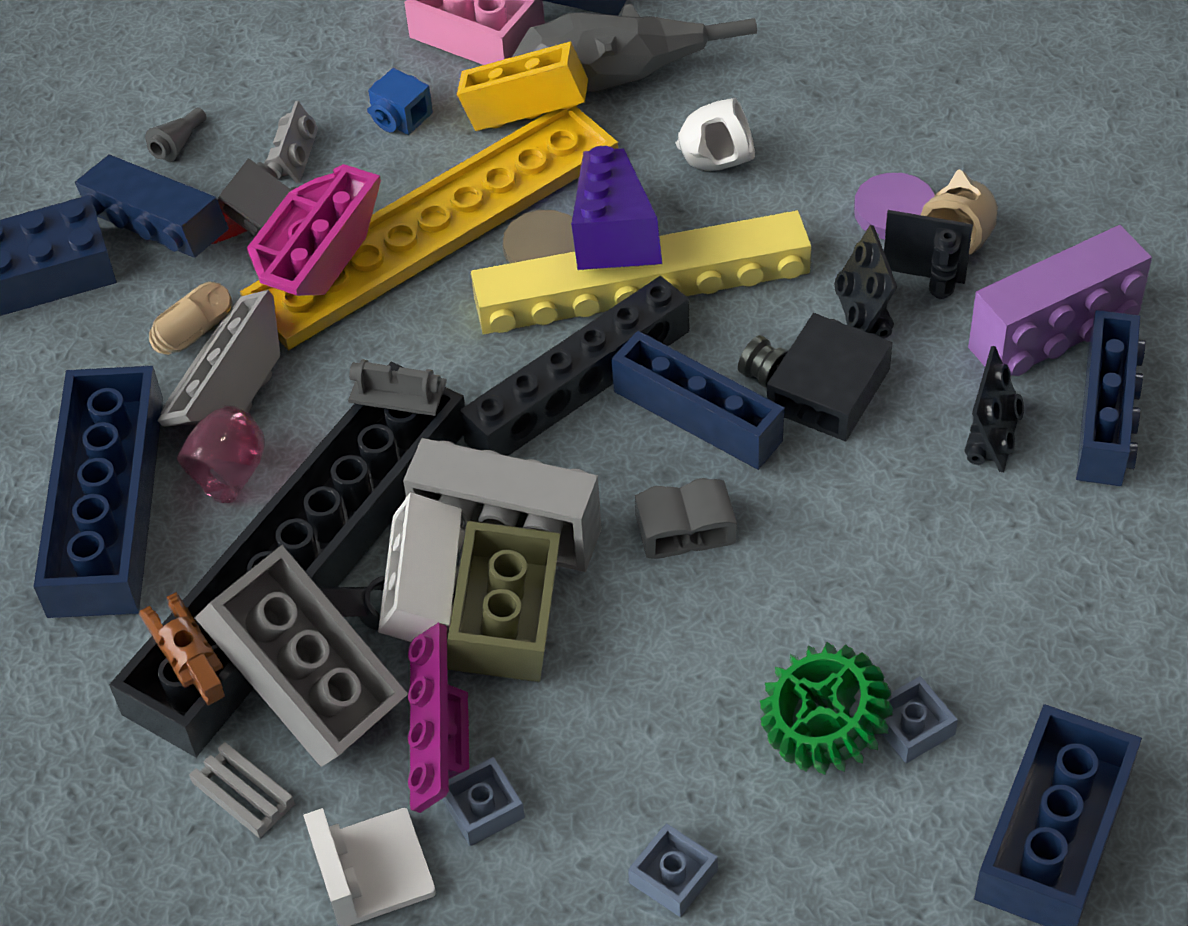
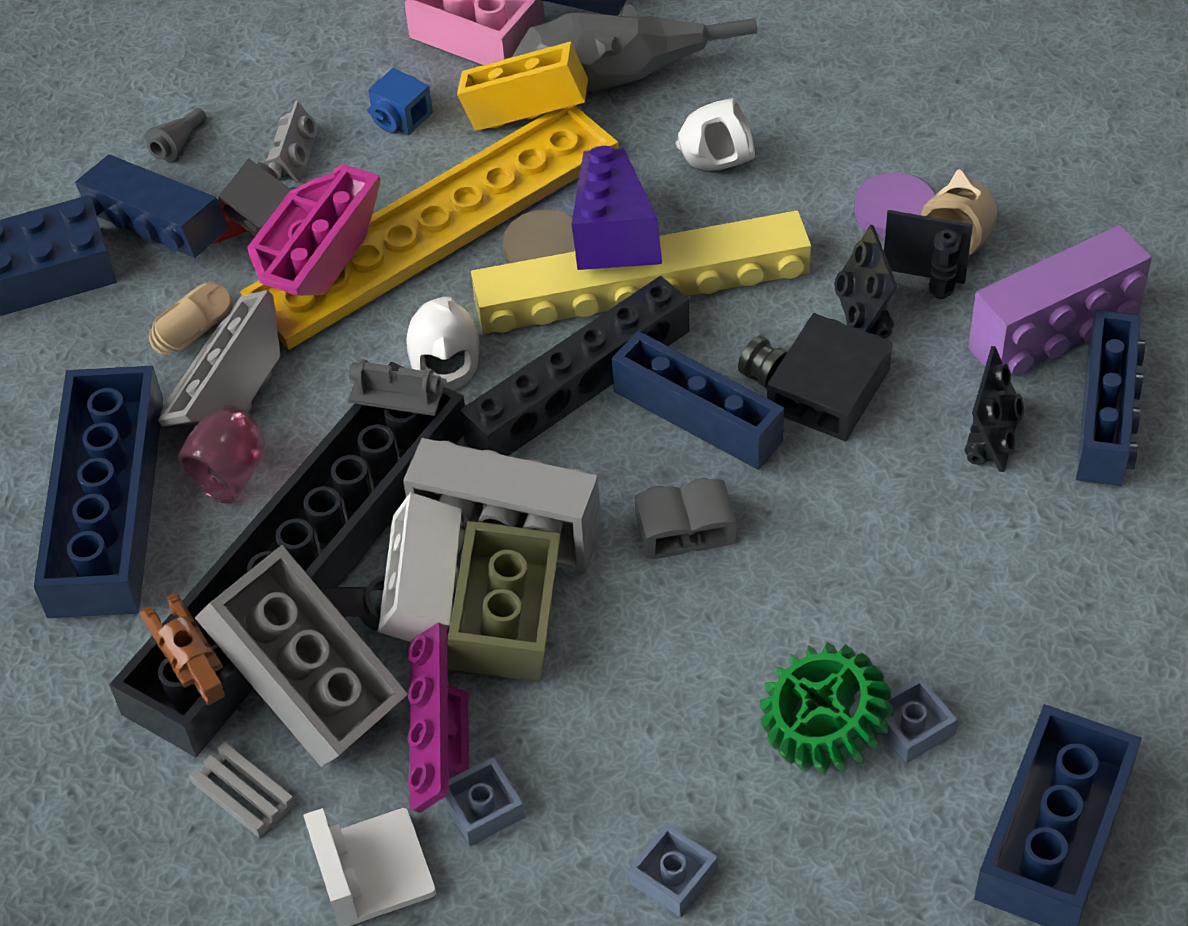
none -> white piece [406,297,480,390]

